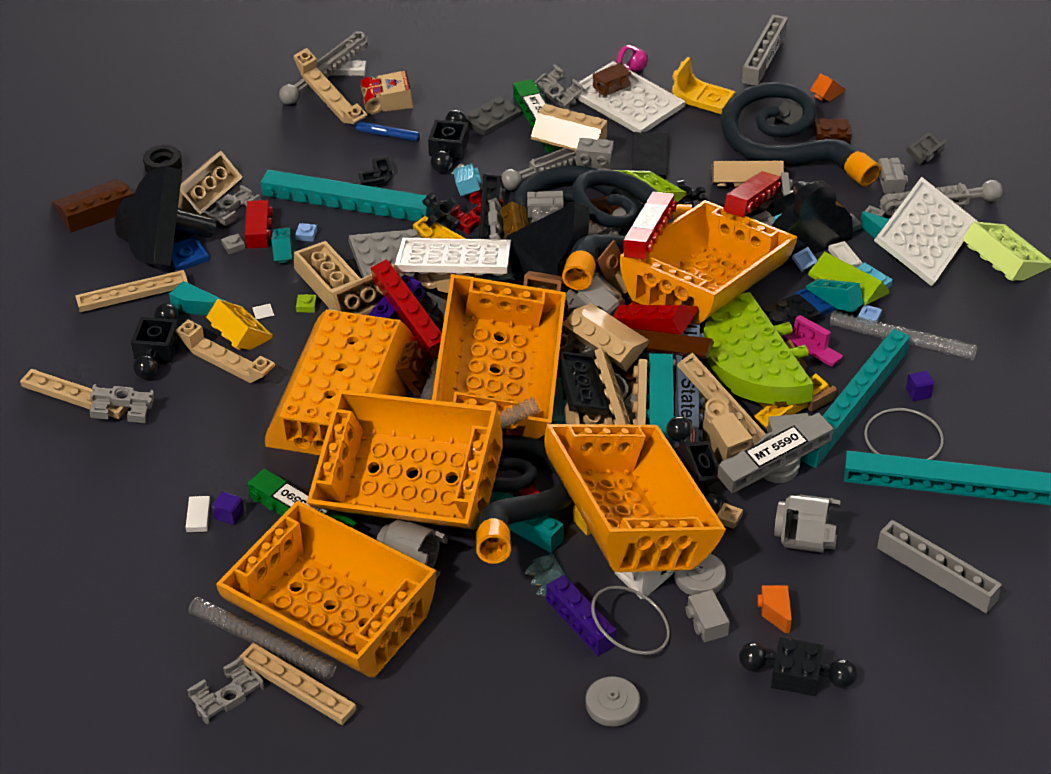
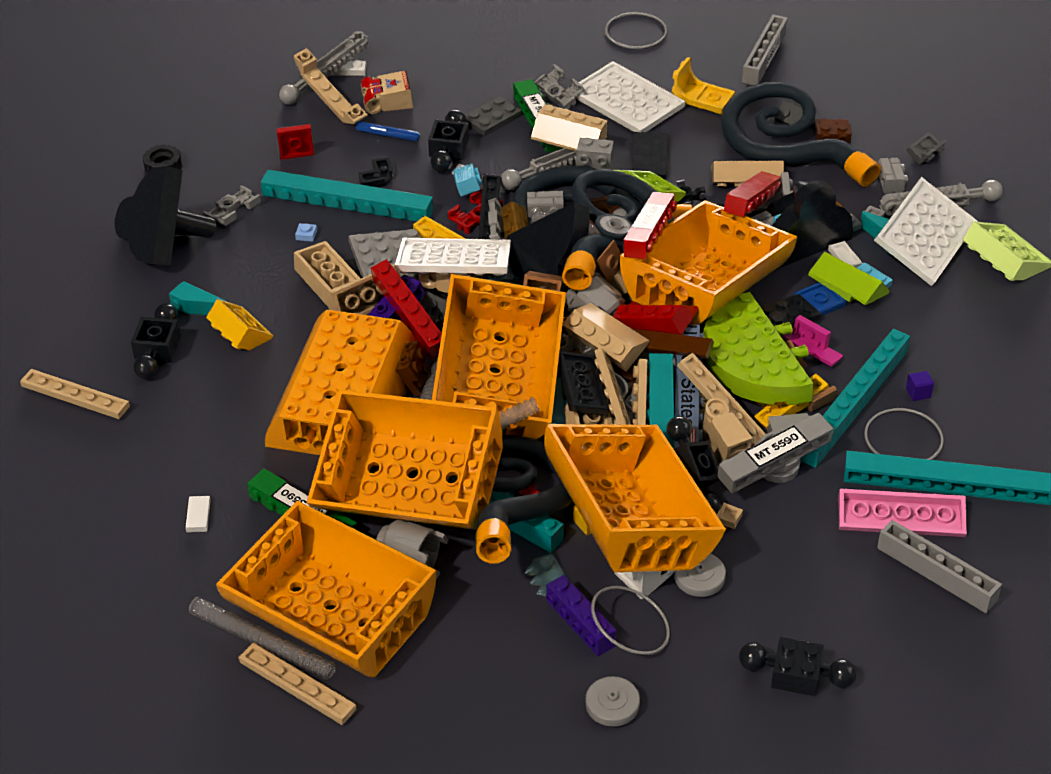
reddish brown slope [52,179,133,233] -> none
tan plate [75,270,188,312] -> none
light grey piece [90,384,154,423] -> none
blue tile [171,236,210,271] -> none
tan slope [175,320,275,383] -> none
tan slope [178,151,243,215] -> none
light grey piece [187,658,264,724] -> none
dark purple piece [212,491,244,525] -> none
light grey plate [221,233,245,254] -> none
red brick [245,200,273,249] -> none
white sticker [252,304,274,319] -> none
teal slope [272,228,292,263] -> none
lime plate [296,294,317,313] -> none
black pin [422,192,460,231] -> none
reddish brown brick [593,63,631,97] -> none
dark pink helmet [617,45,648,73] -> none
light grey brick [685,590,730,642] -> none
orange slope [757,585,792,633] -> none
light grey piece [774,494,841,553] -> none
light blue plate [792,247,817,272] -> none
teal slope [806,279,864,312] -> none
orange slope [810,73,846,102] -> none
clear piece [829,310,977,361] -> none
light blue plate [857,305,882,326] -> none
none -> red plate [276,124,314,160]
none -> wheel [595,214,633,239]
none -> light grey piece [605,12,667,49]
none -> bright pink arch [838,489,966,537]

